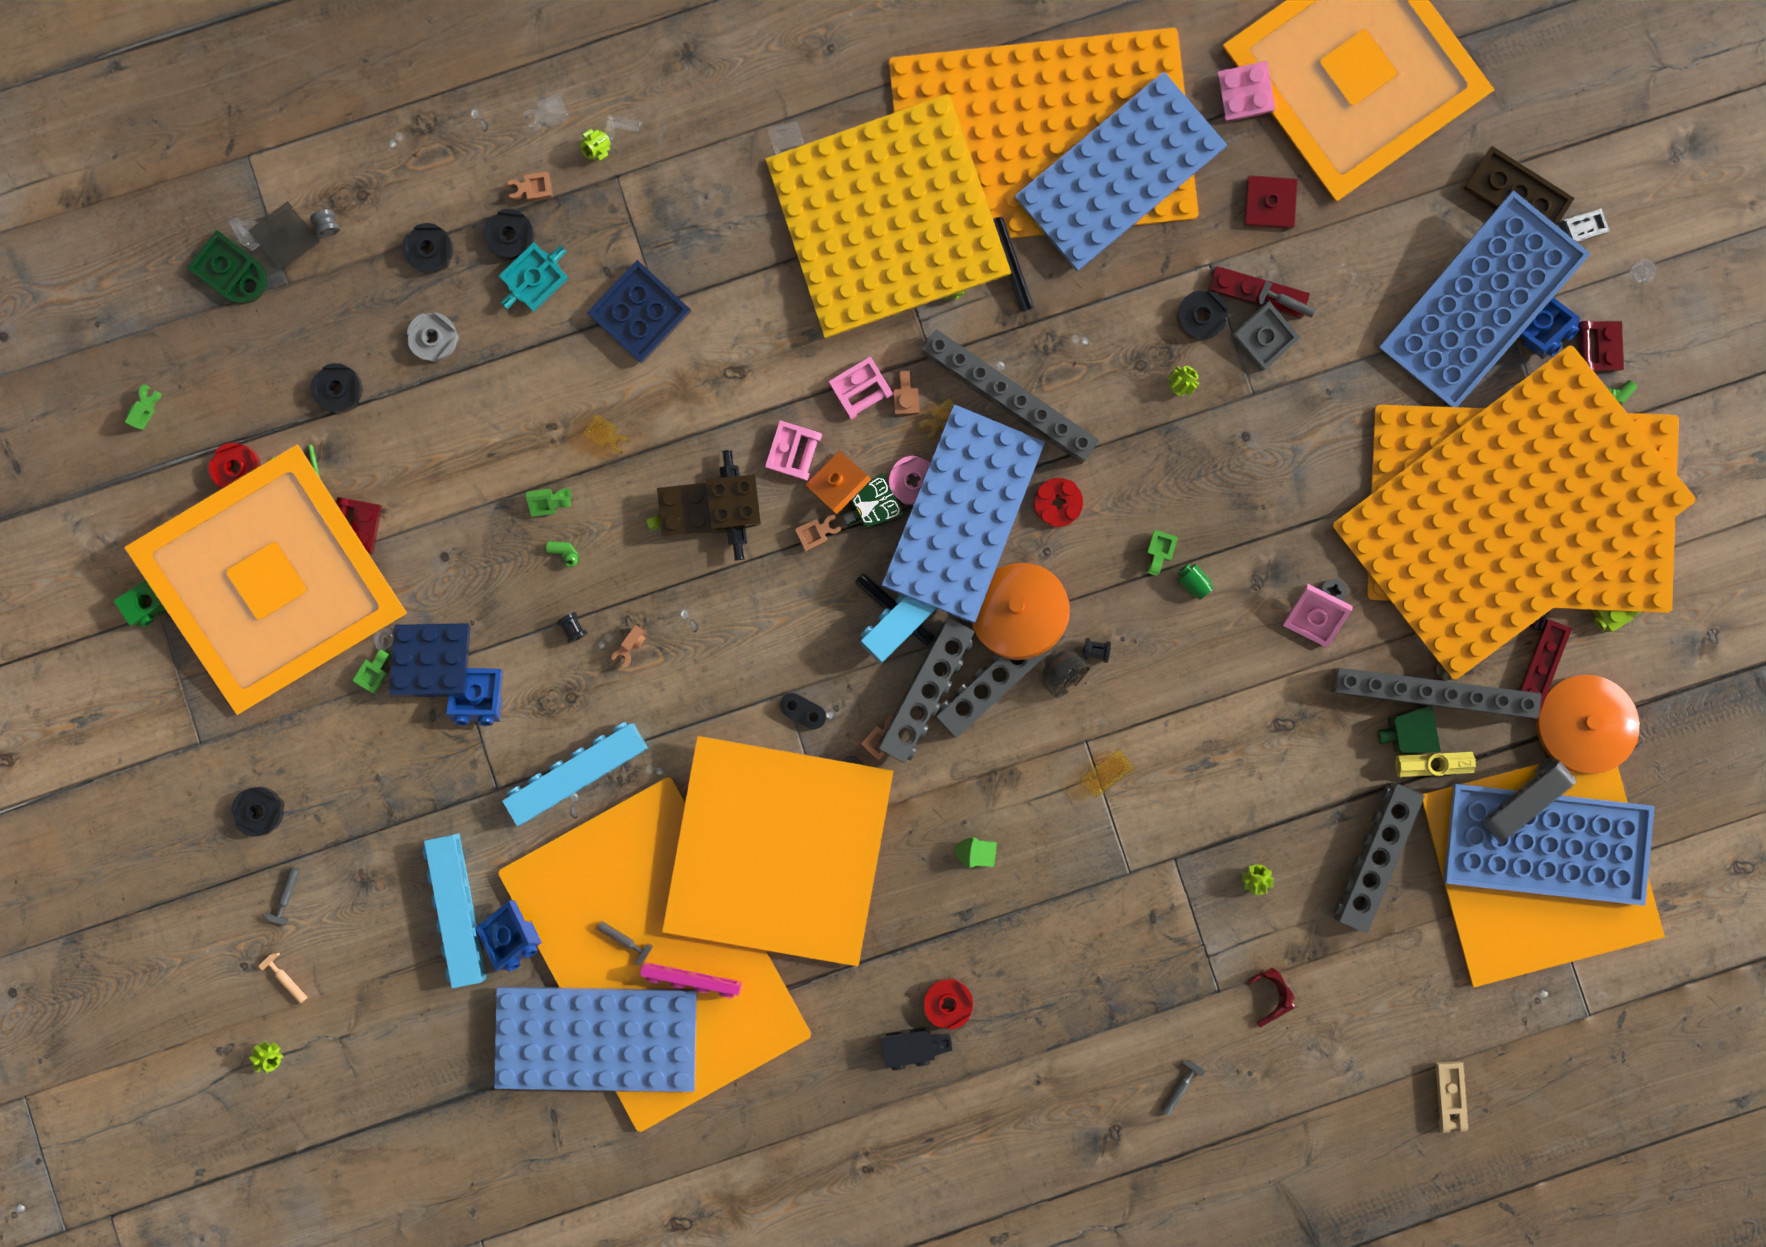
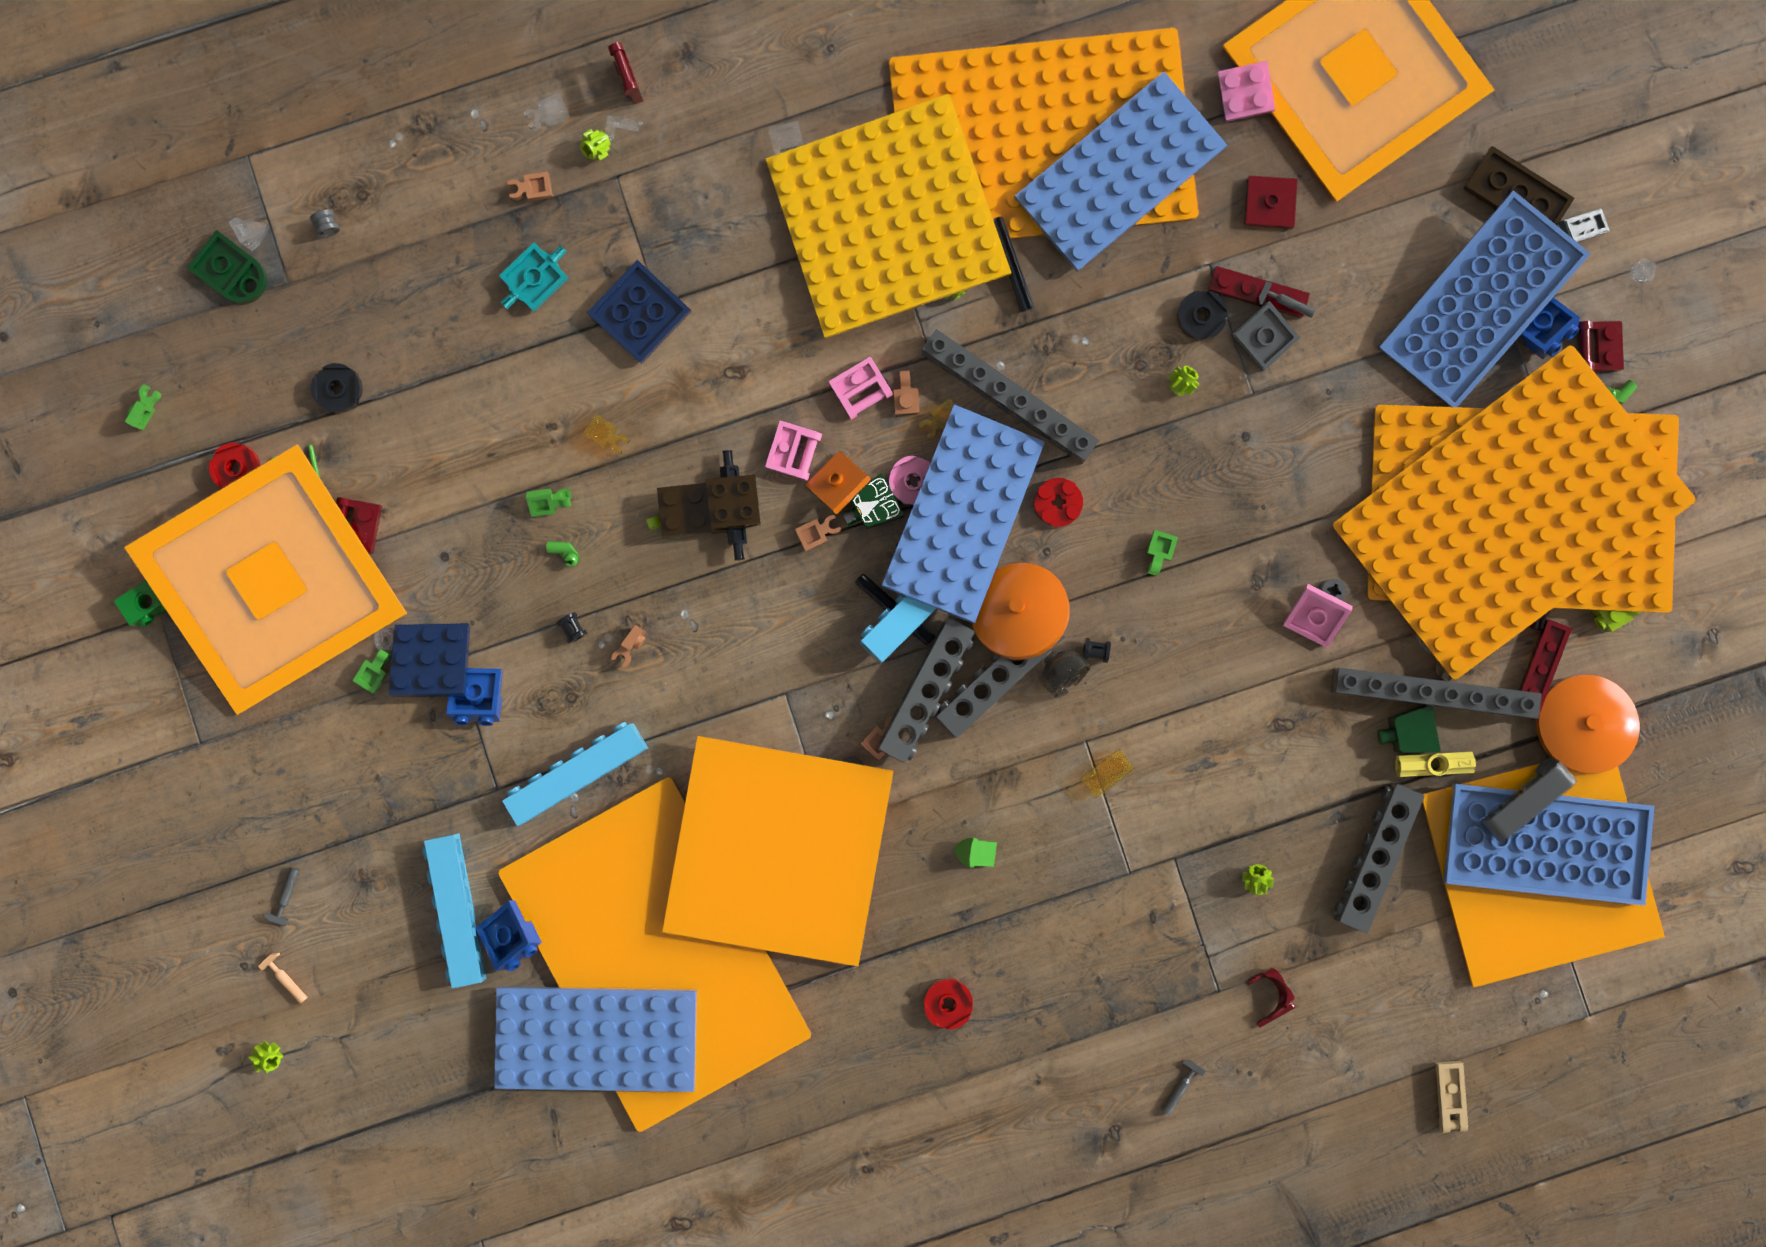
black plate [231,786,285,836] -> none
clear smoke plate [248,201,320,271] -> none
black plate [402,223,453,274] -> none
light grey plate [407,312,459,363] -> none
black plate [484,209,535,259] -> none
dark grey piece [597,921,653,965] -> none
dark pink plate [640,962,742,998] -> none
black plate [780,693,826,729] -> none
black hinge [881,1026,952,1071] -> none
green brick [1177,563,1214,600] -> none
none -> dark red plate [608,42,643,104]

